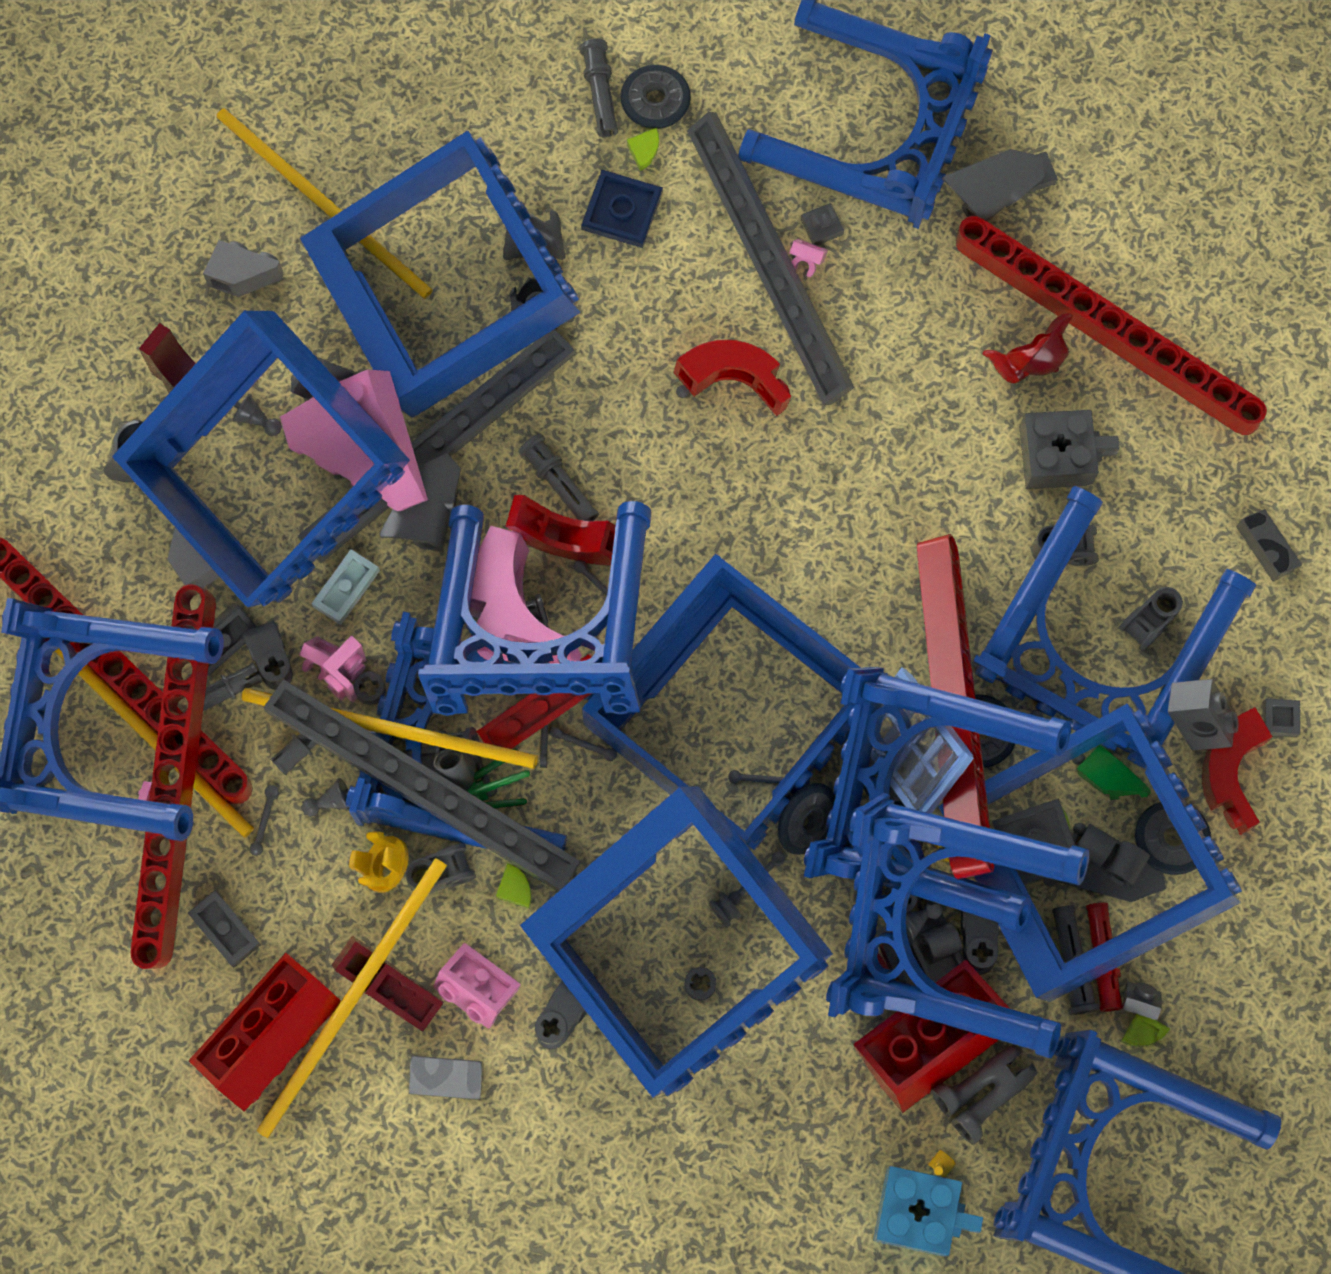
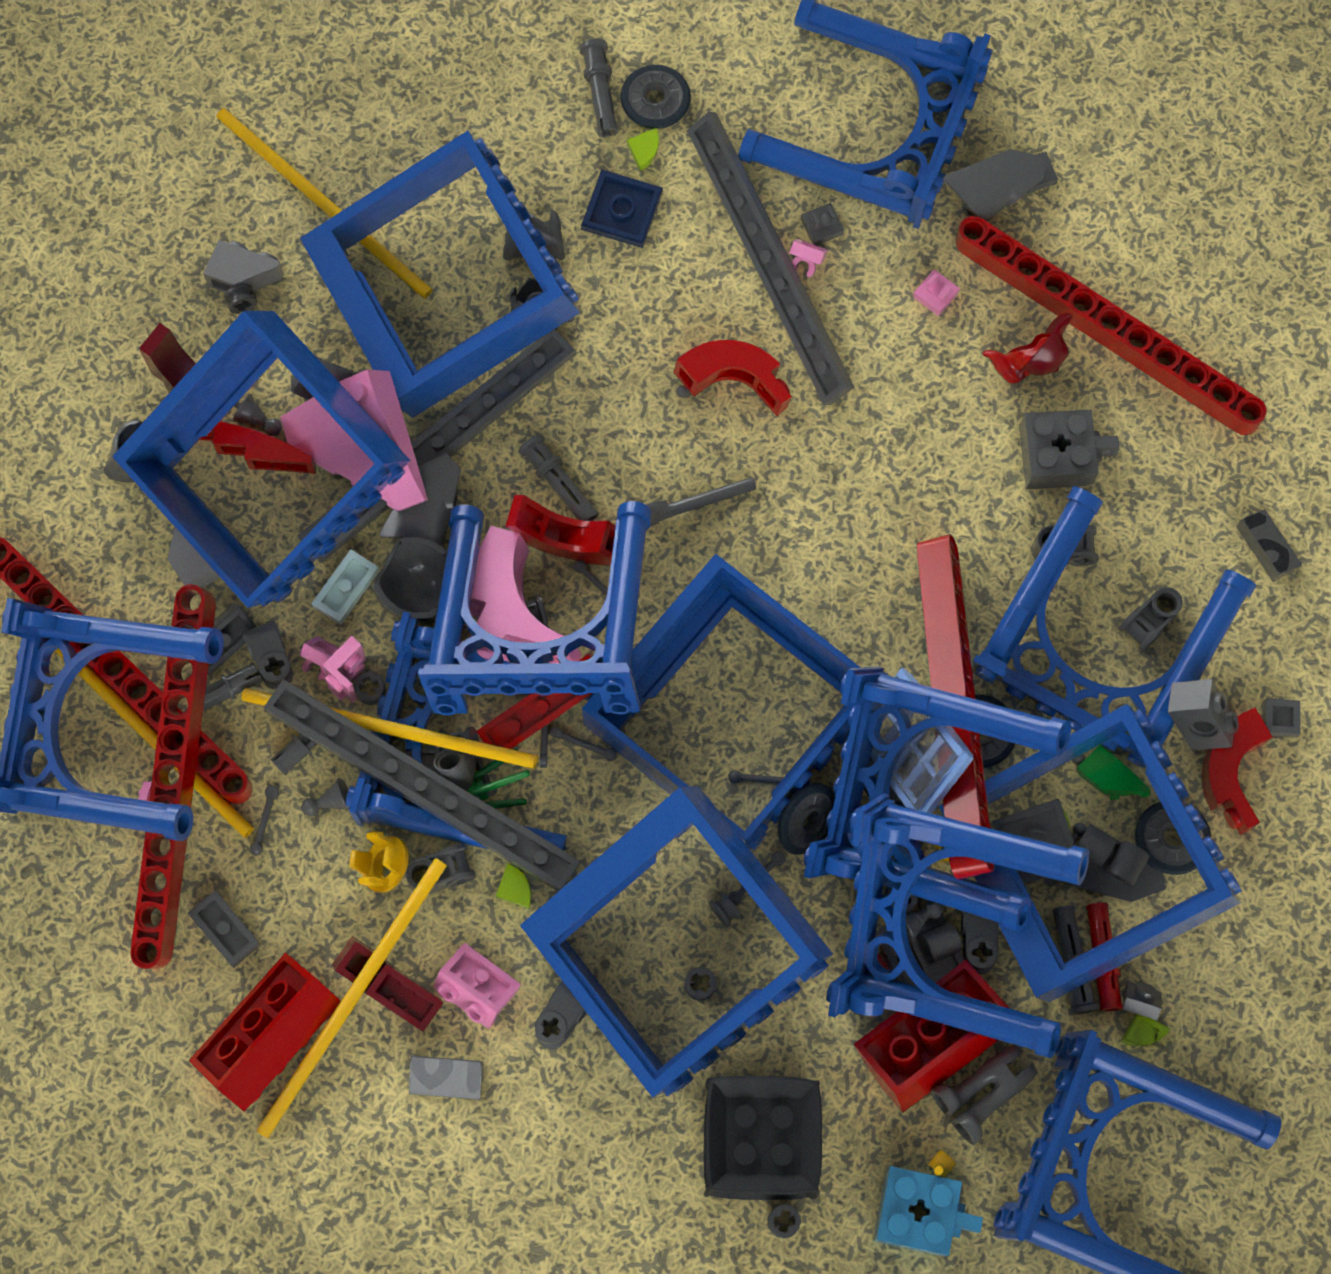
none -> red slope [199,421,316,474]
none -> dark grey bush [224,284,257,314]
none -> dark grey cylinder [373,537,447,622]
none -> dark grey piece [647,477,756,527]
none -> black piece [703,1076,822,1200]
none -> dark grey bush [767,1204,801,1238]
none -> bright pink tile [913,269,960,316]

